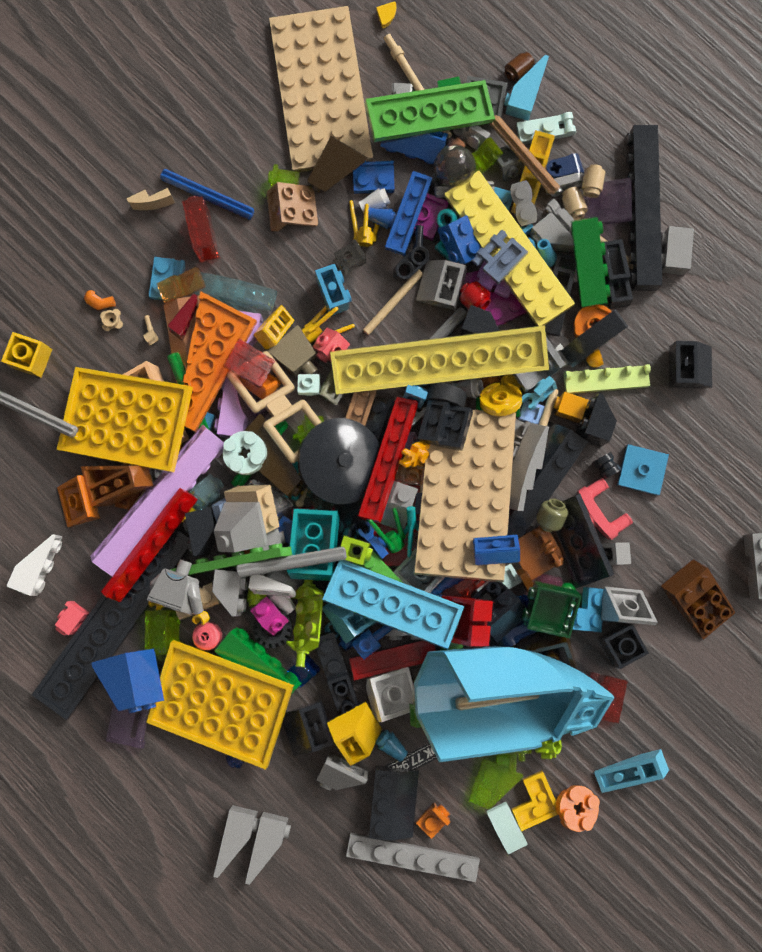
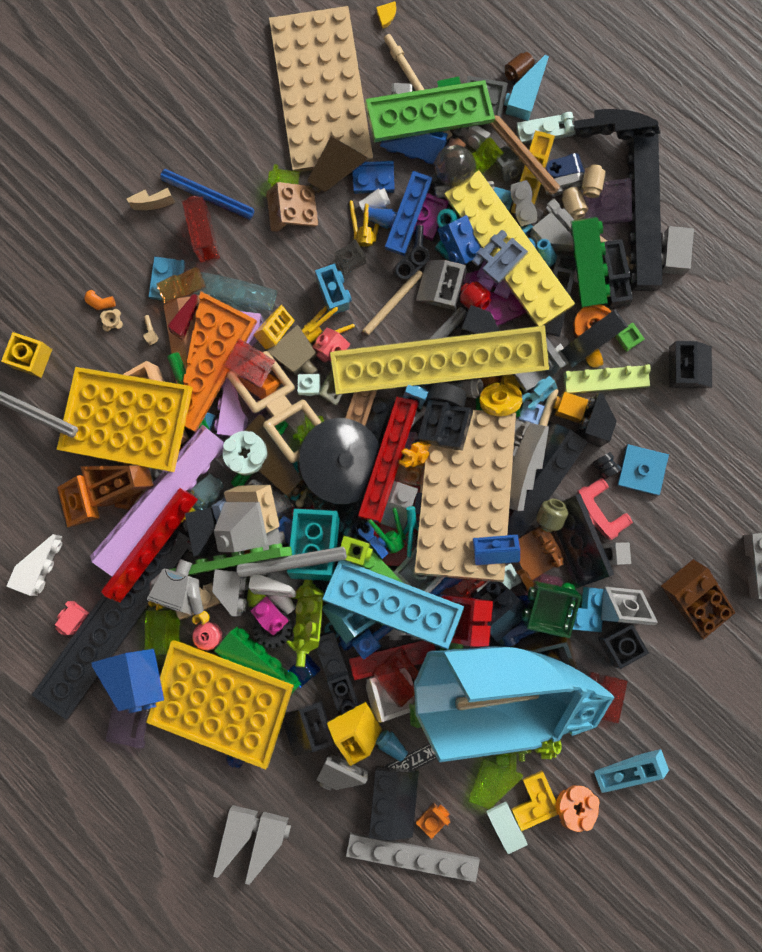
none -> clear red plate [372,648,419,707]
none -> black slope [574,109,661,140]
none -> bright green tile [616,323,645,352]

